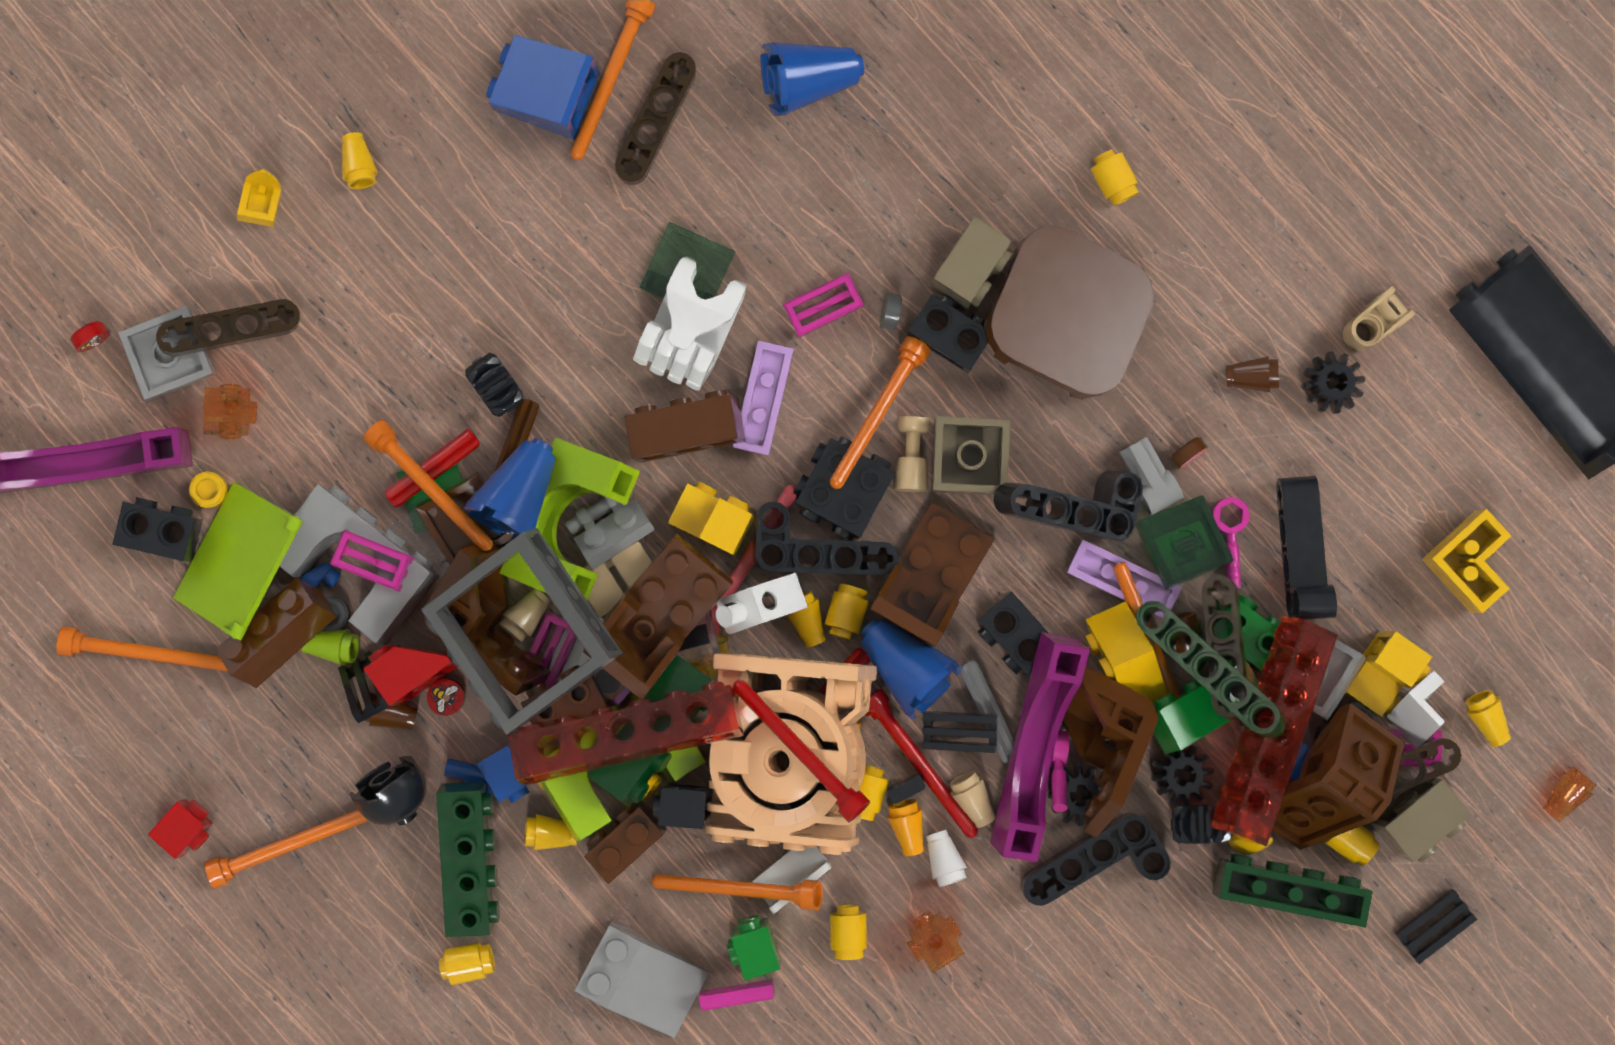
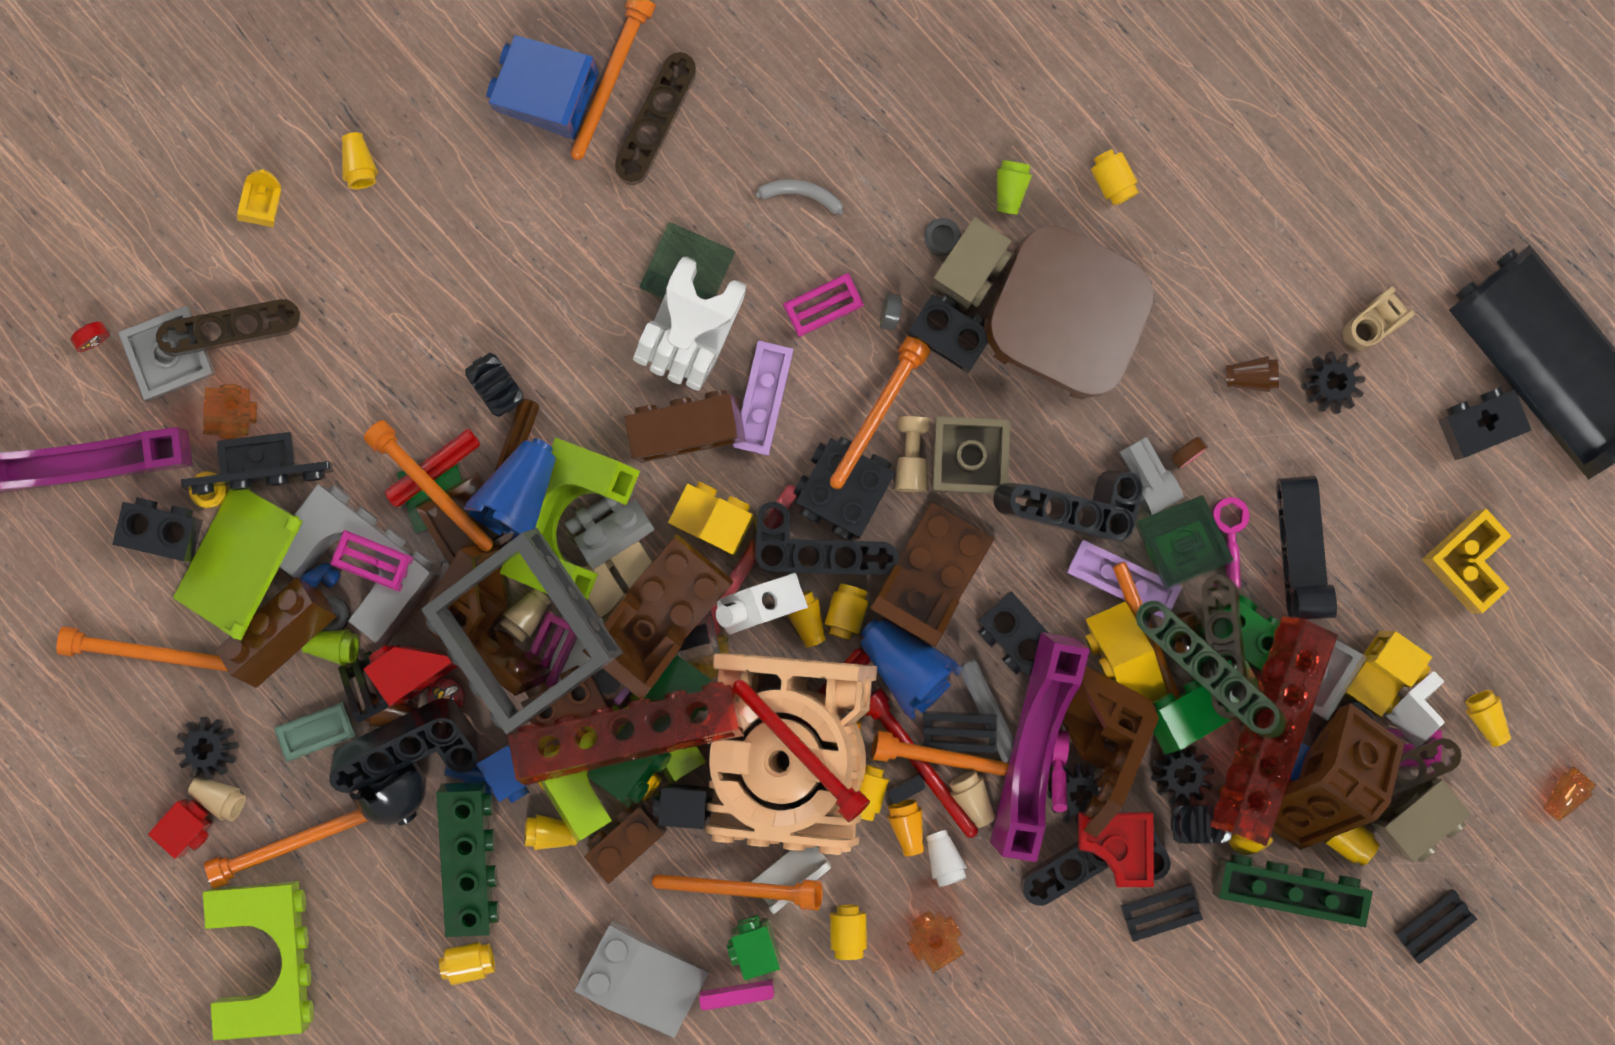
blue cone [760,42,864,116] -> none
none -> black gear [174,717,240,780]
none -> black bracket [181,432,333,495]
none -> tan cone [188,776,246,822]
none -> lime arch [203,881,314,1041]
none -> sand green tile [274,702,357,762]
none -> black beam [329,698,479,793]
none -> light grey piece [755,179,844,215]
none -> orange piece [871,730,1009,776]
none -> dark grey tile [924,218,961,256]
none -> lime cone [996,160,1032,215]
none -> red tile [1078,812,1154,887]
none -> black tile [1120,883,1203,942]
none -> black brick [1438,387,1532,460]

